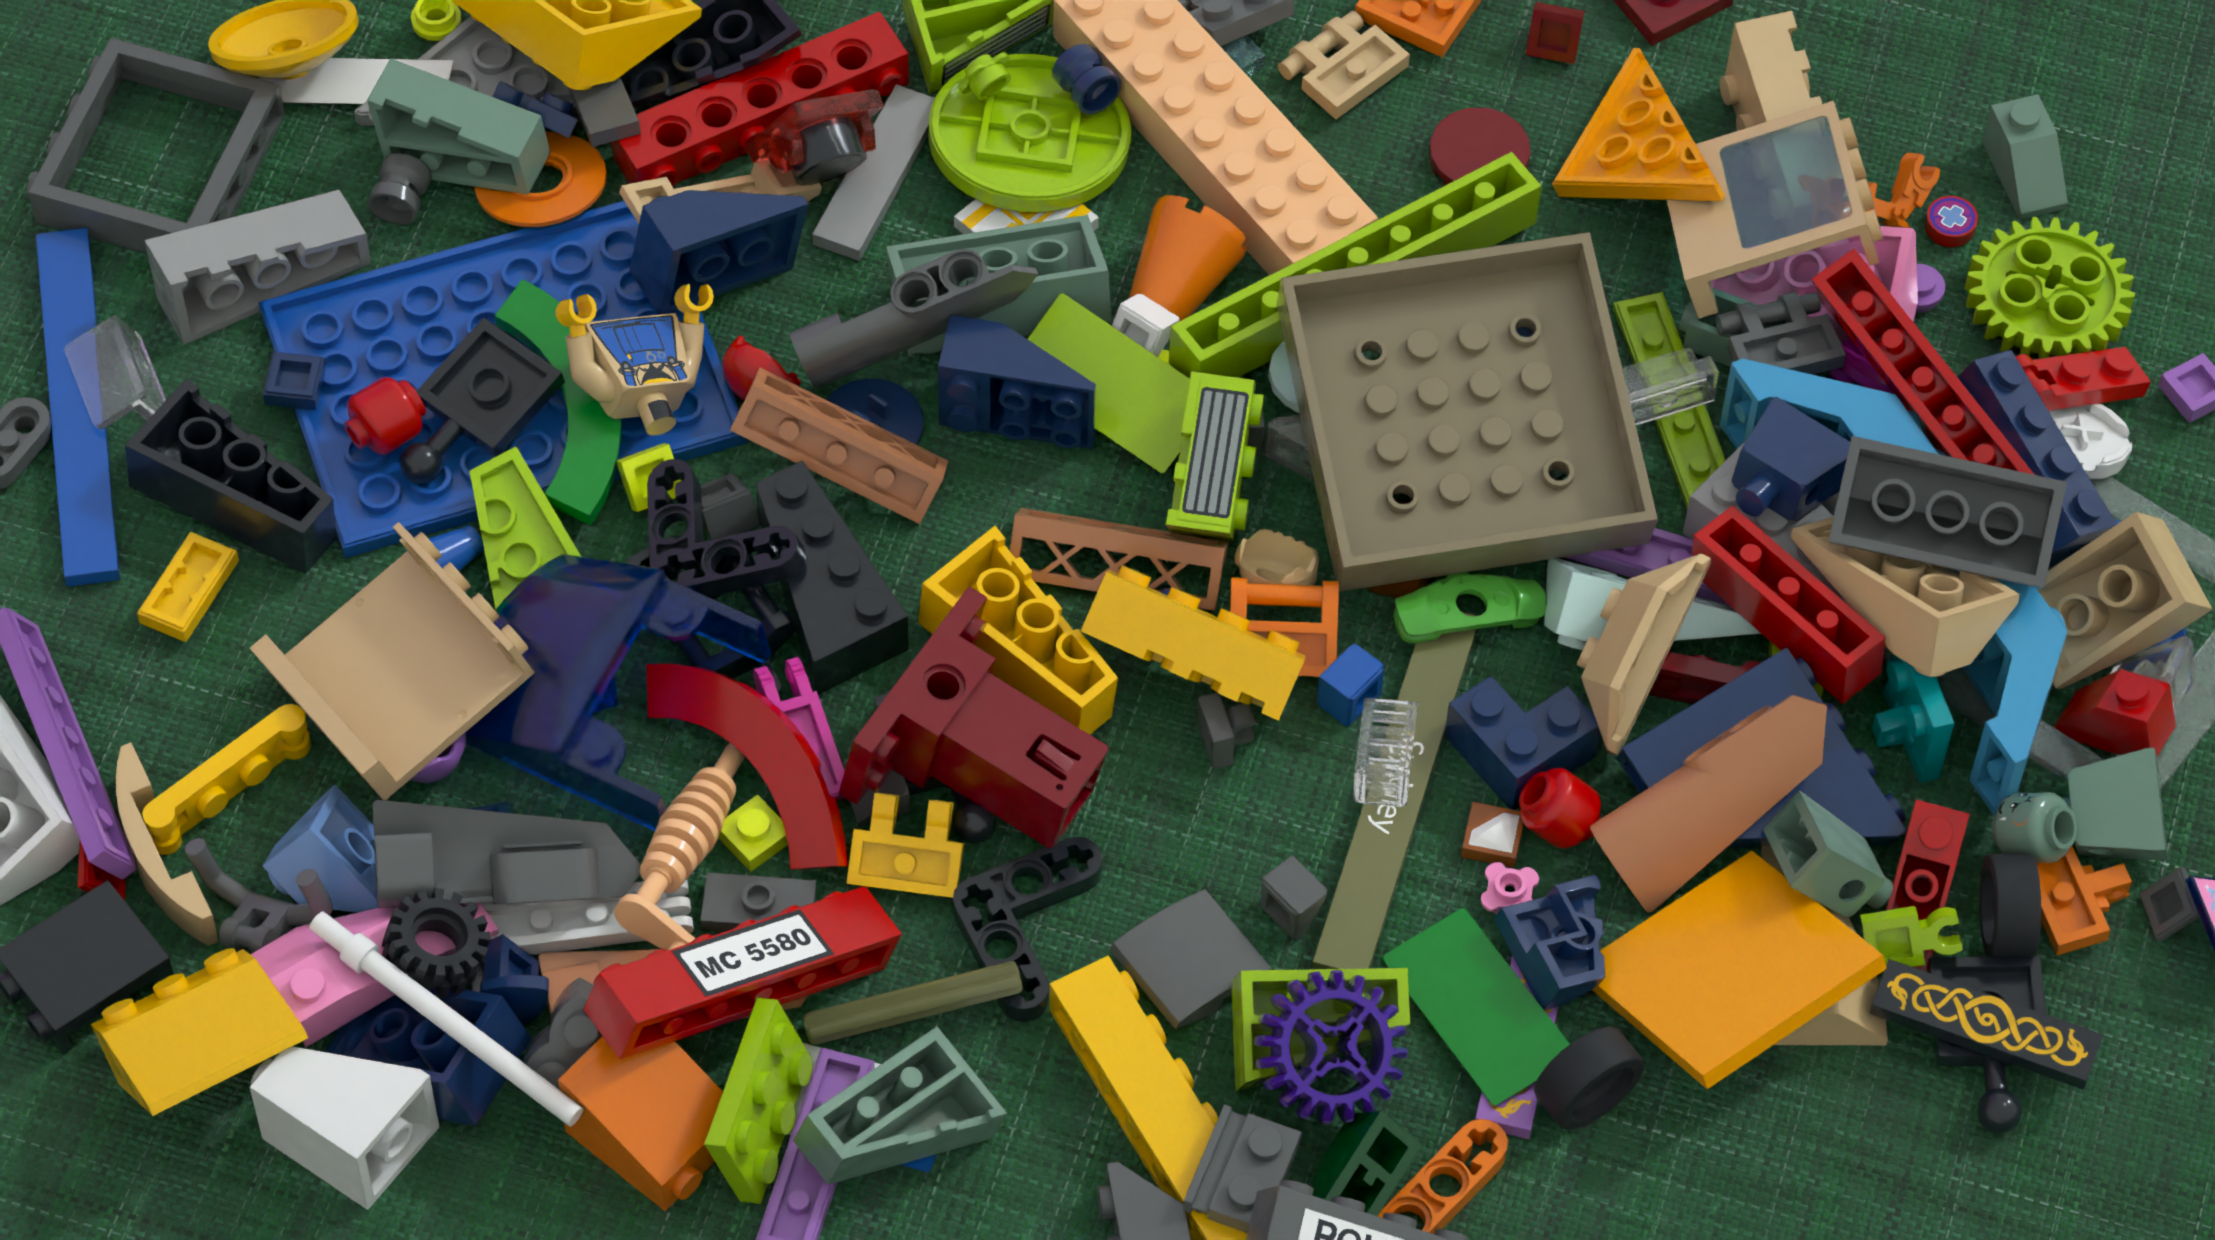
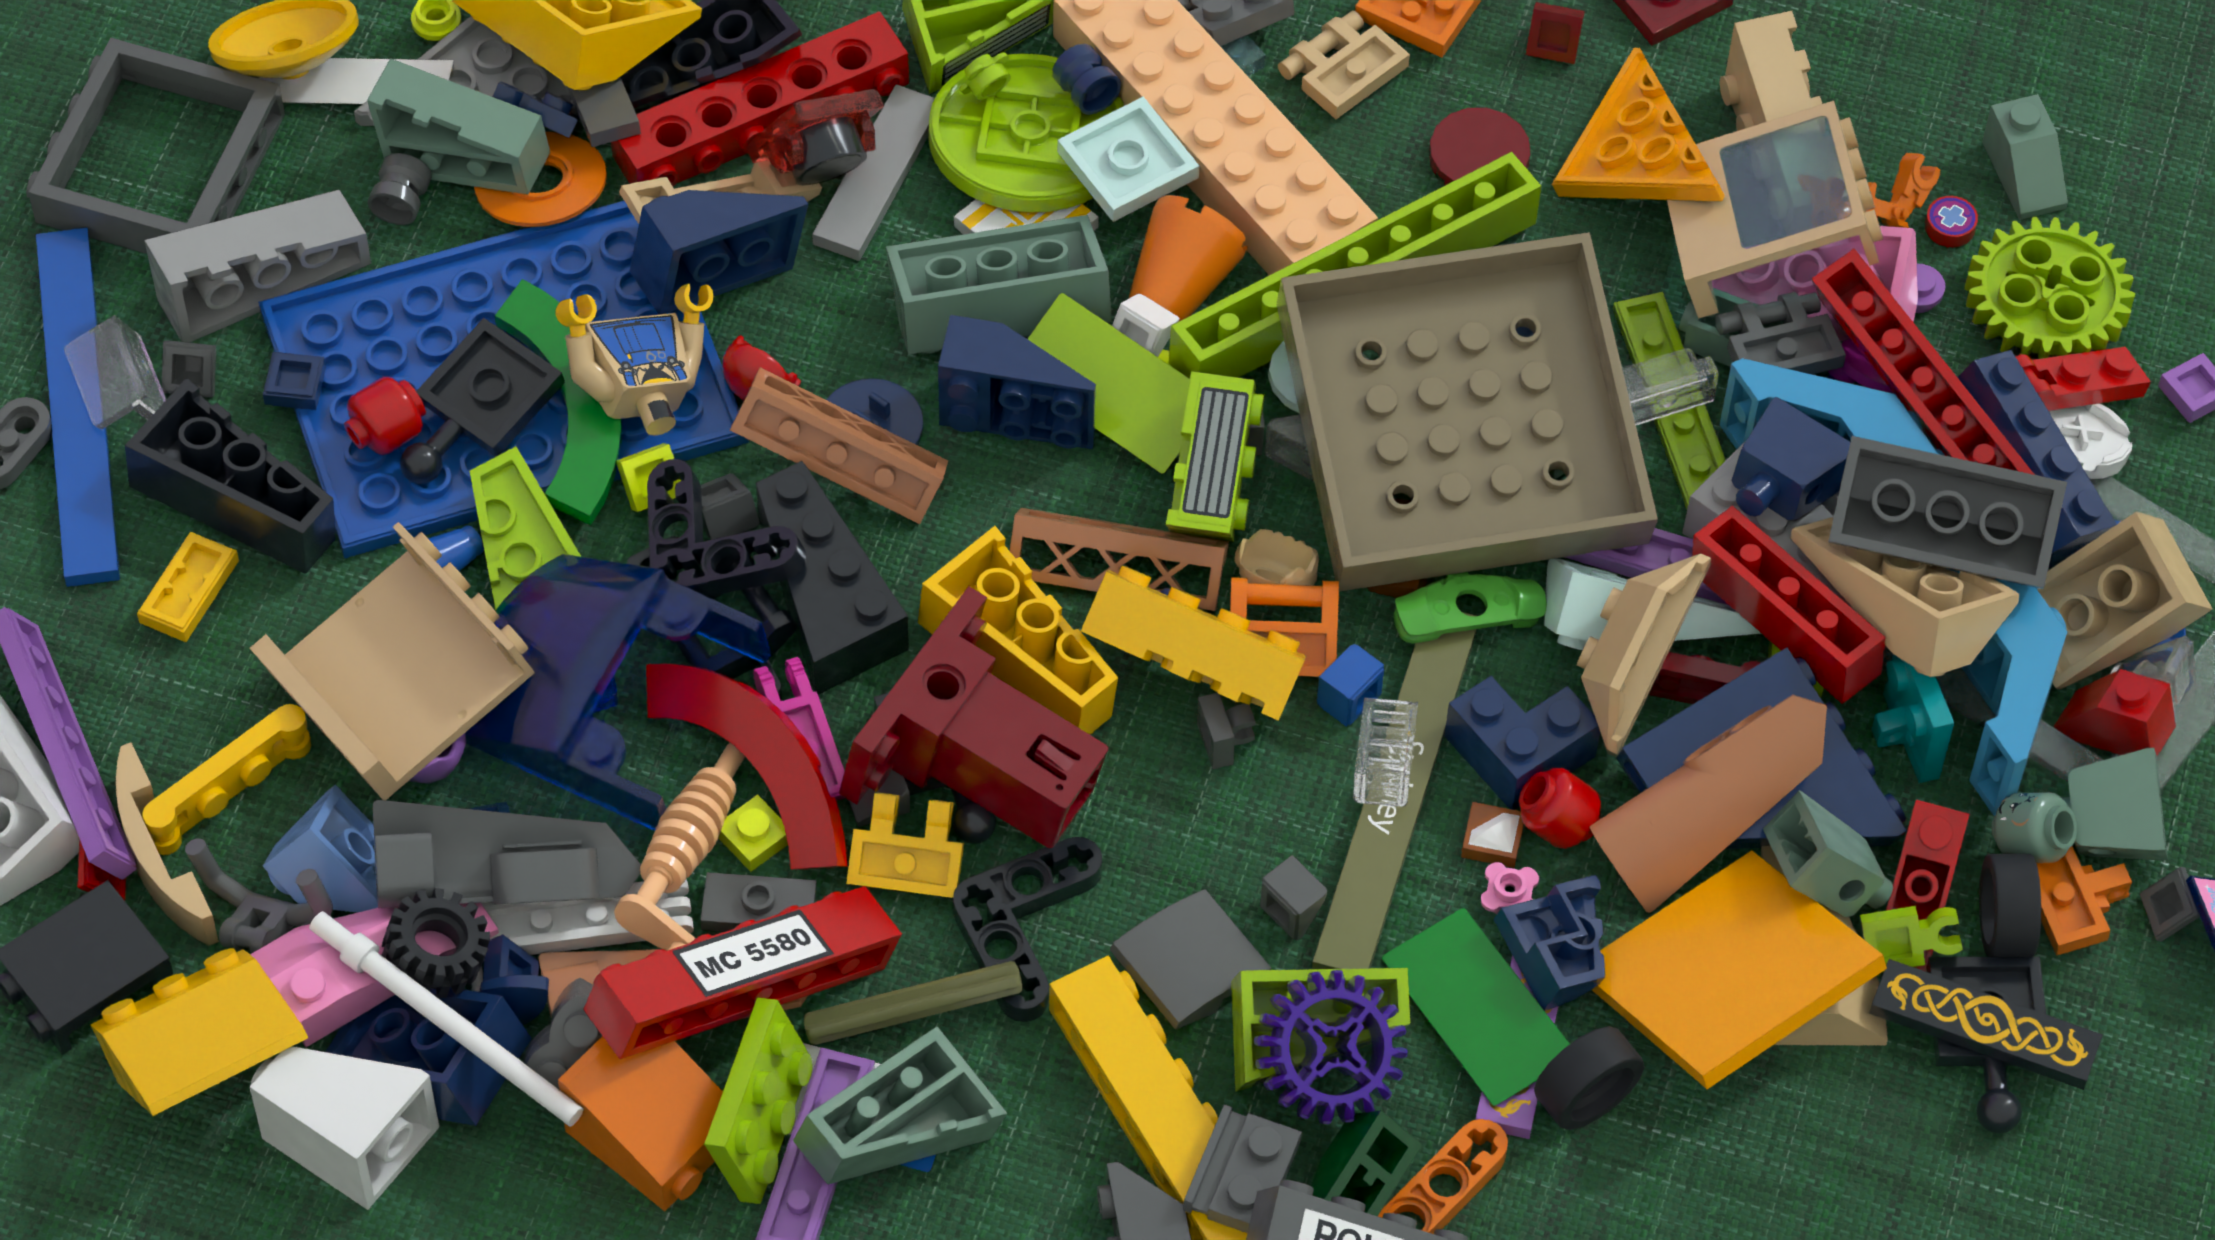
dark grey panel [789,249,1038,389] -> none
none -> dark grey slope [161,340,216,398]
none -> light aqua tile [1057,96,1200,222]

